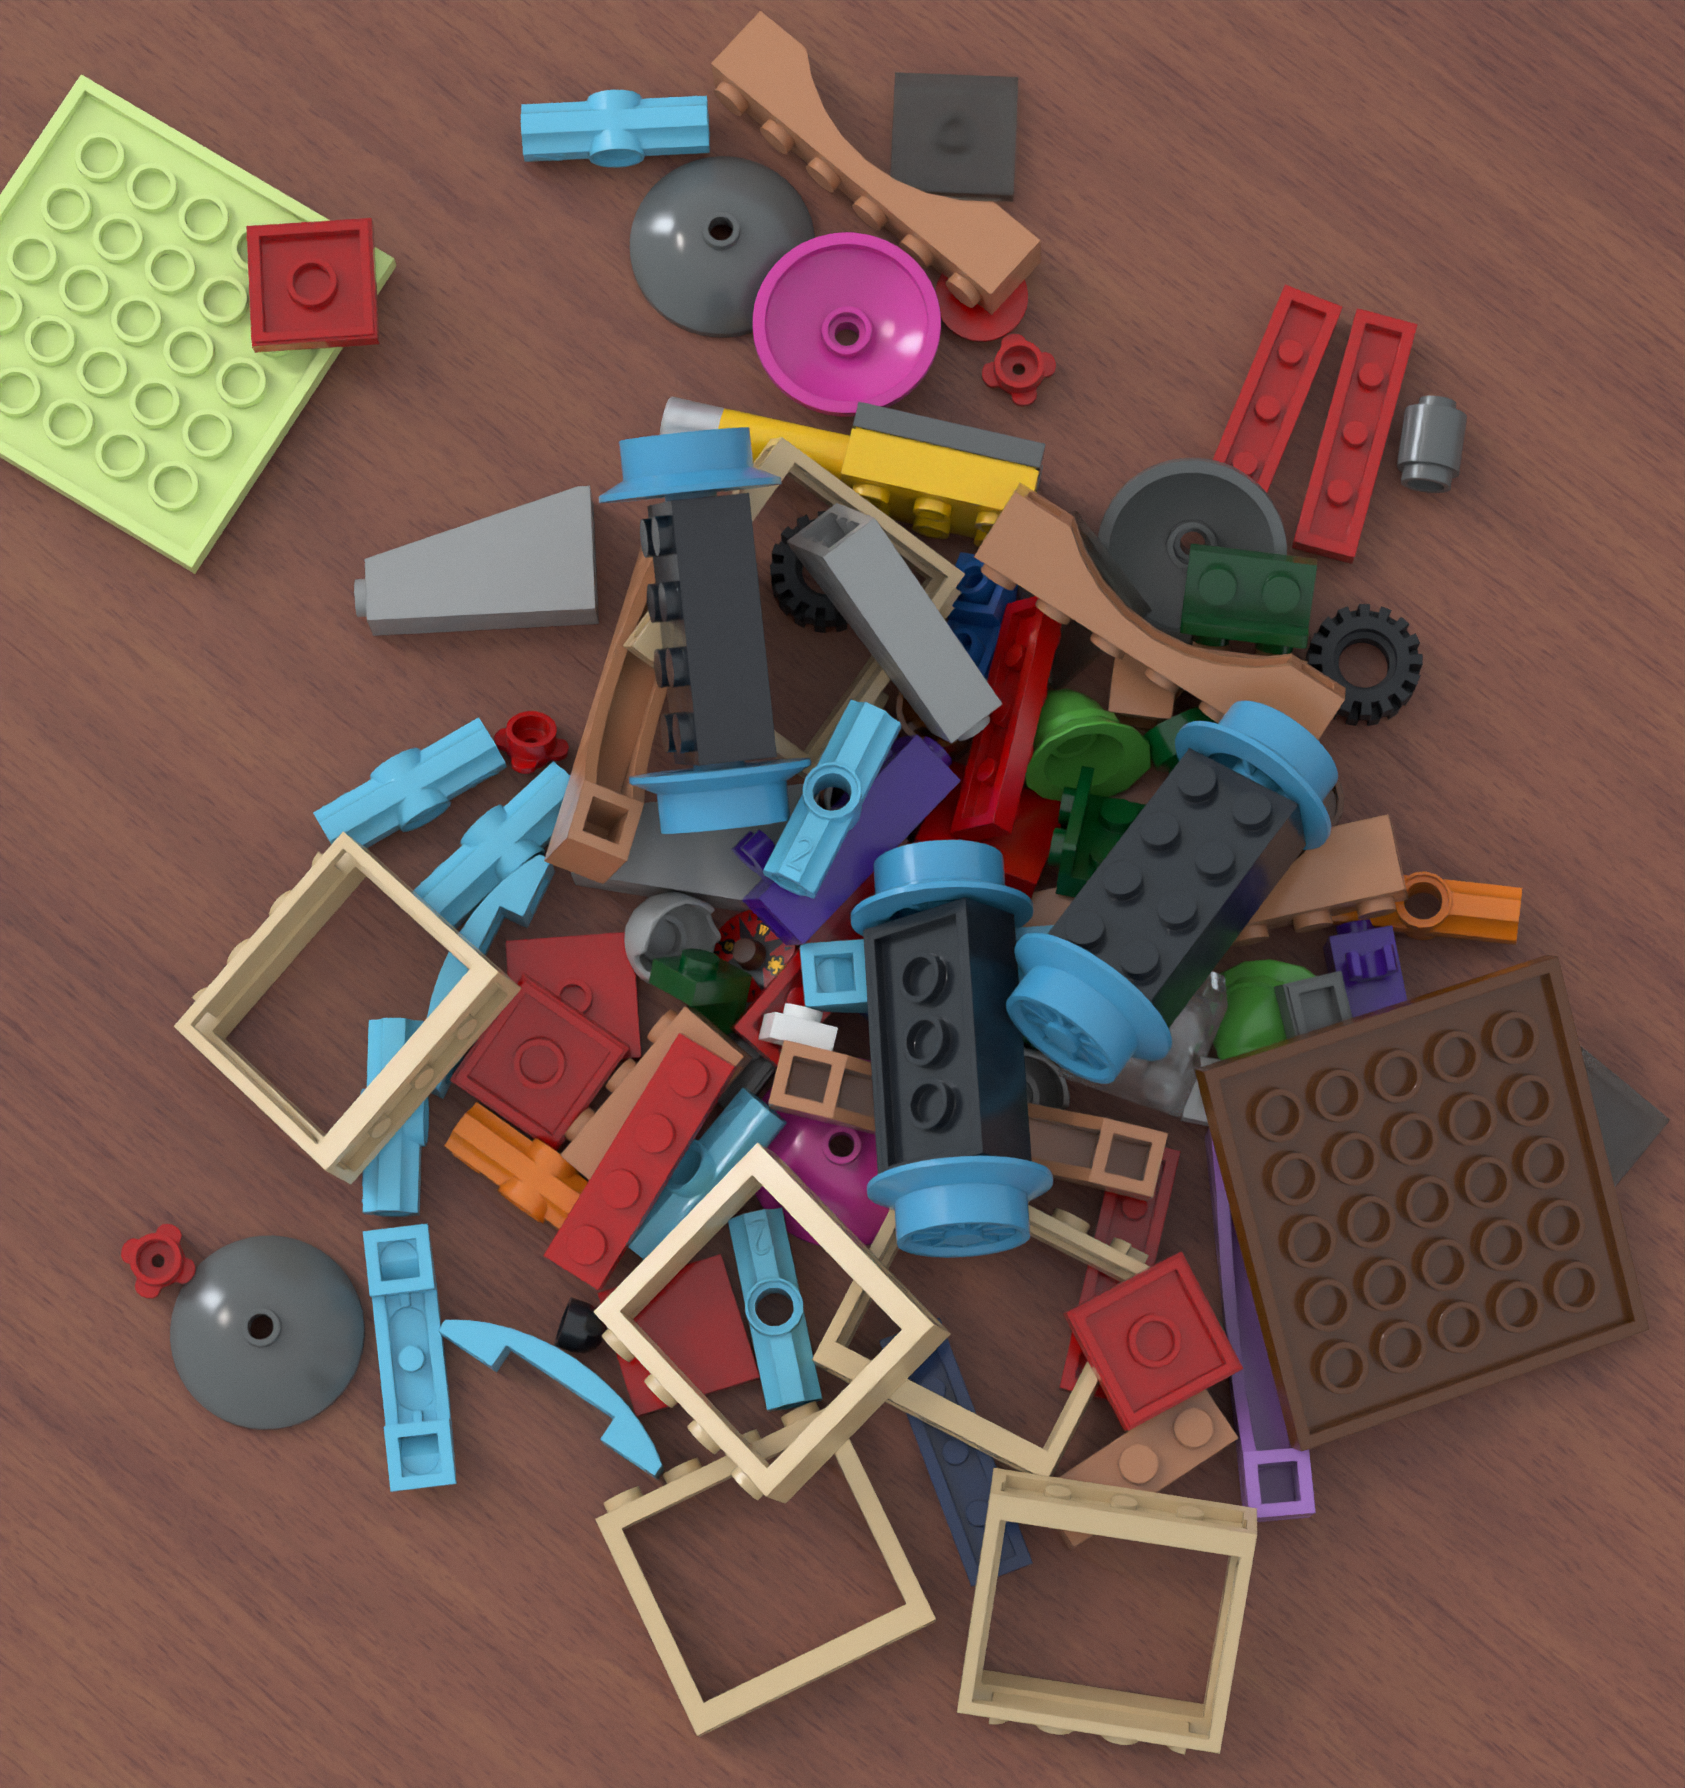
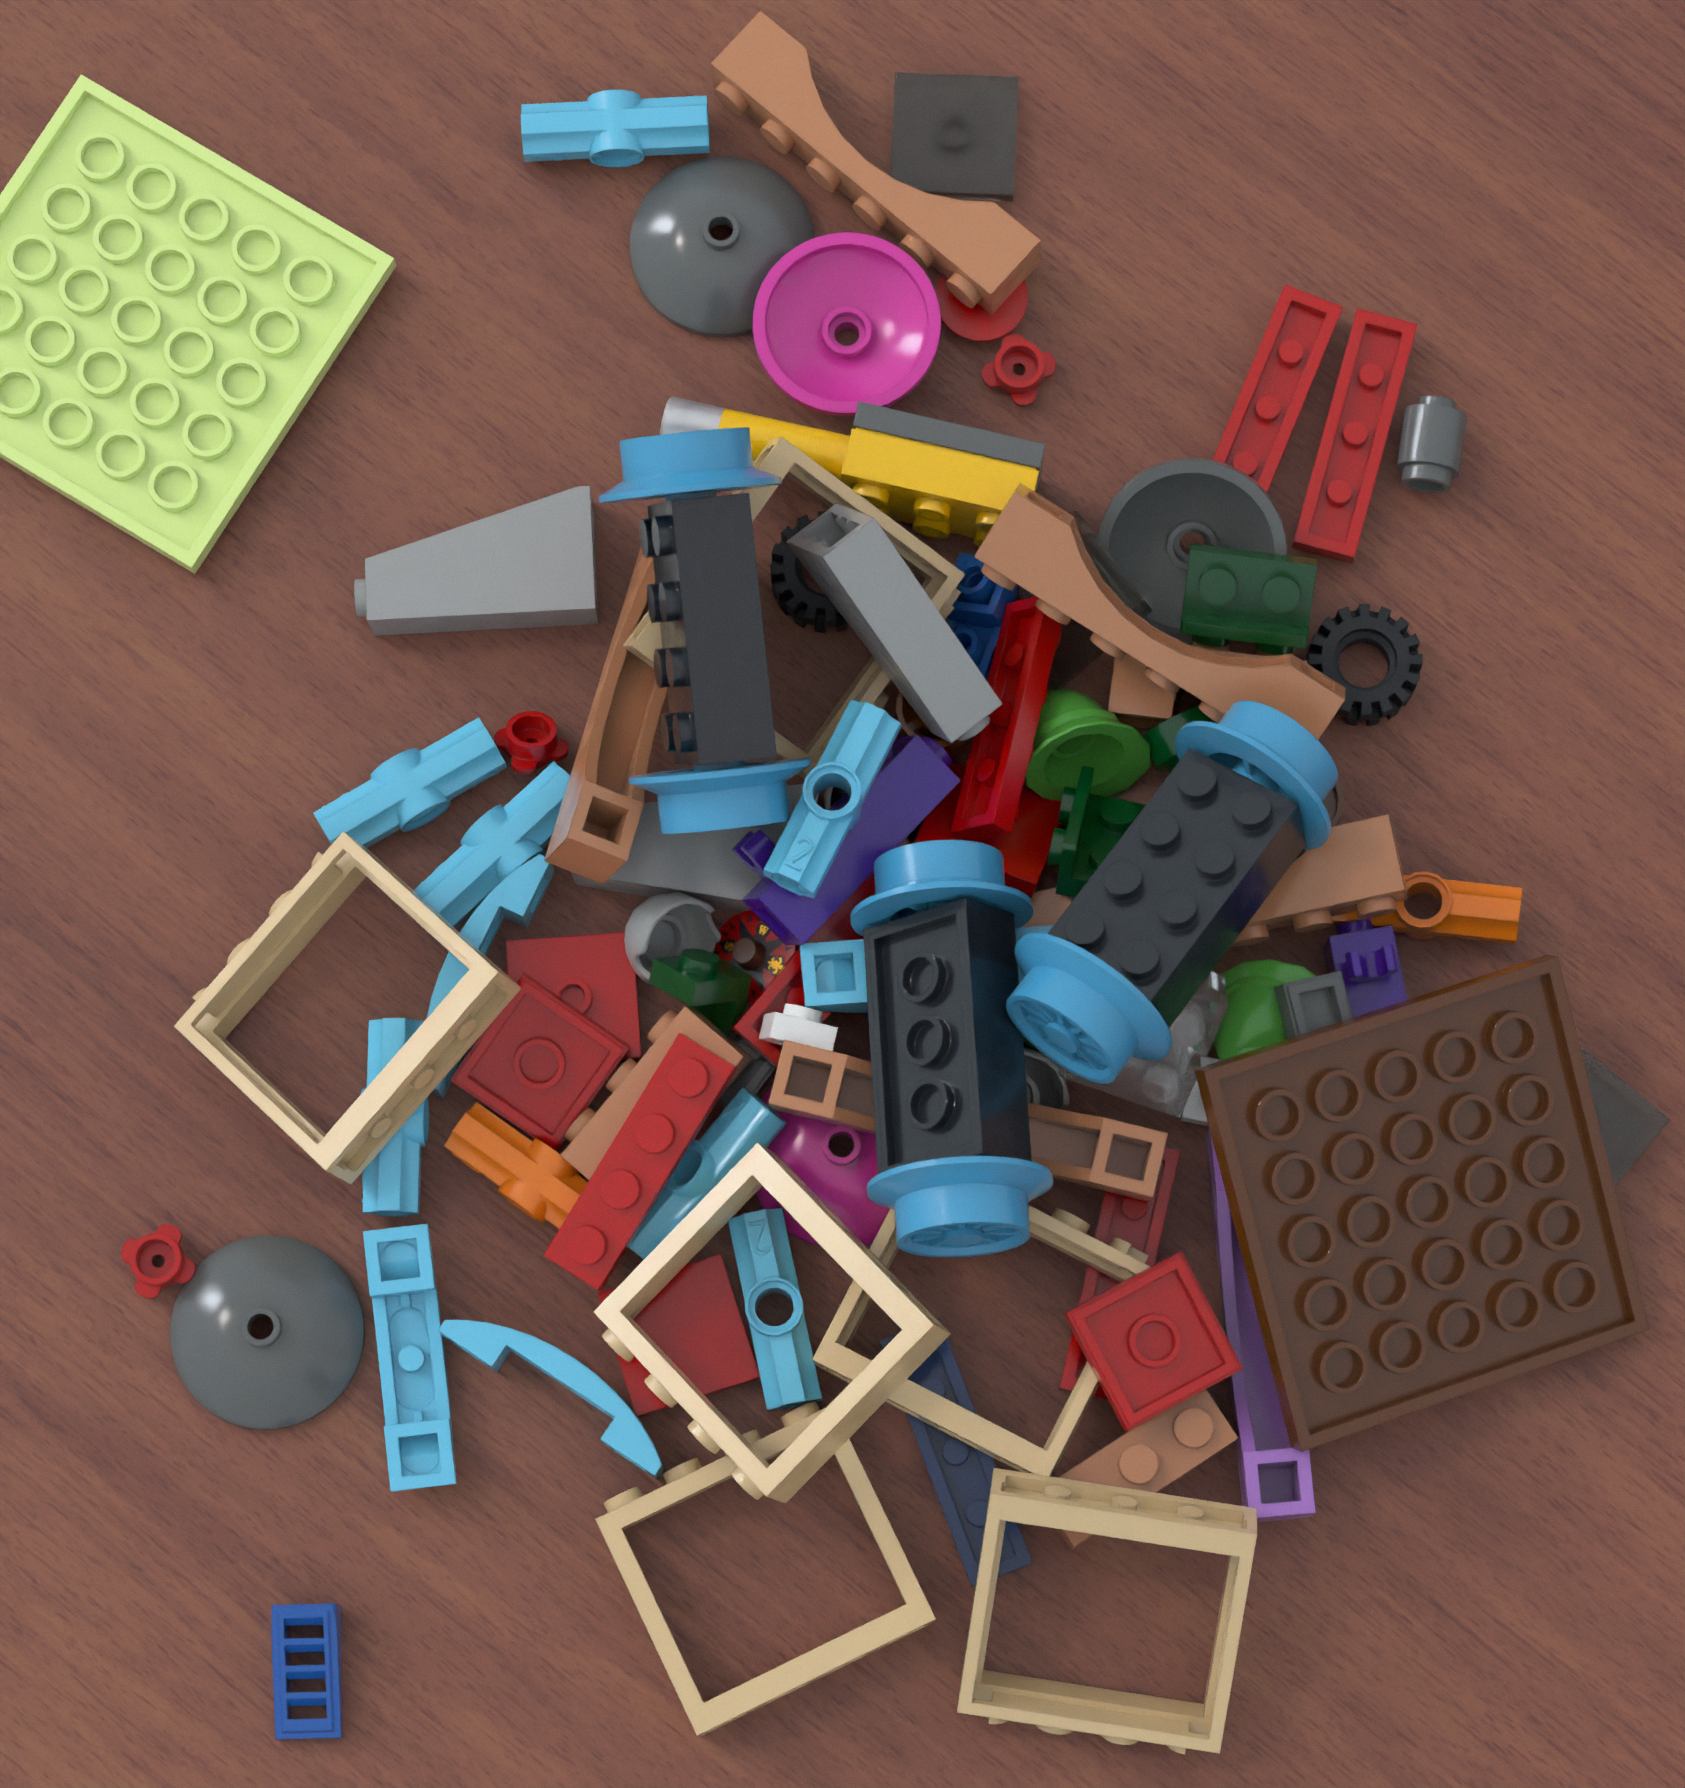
red plate [246,218,380,353] -> none
black hinge [554,1297,607,1354] -> none
none -> blue slope [271,1603,343,1740]

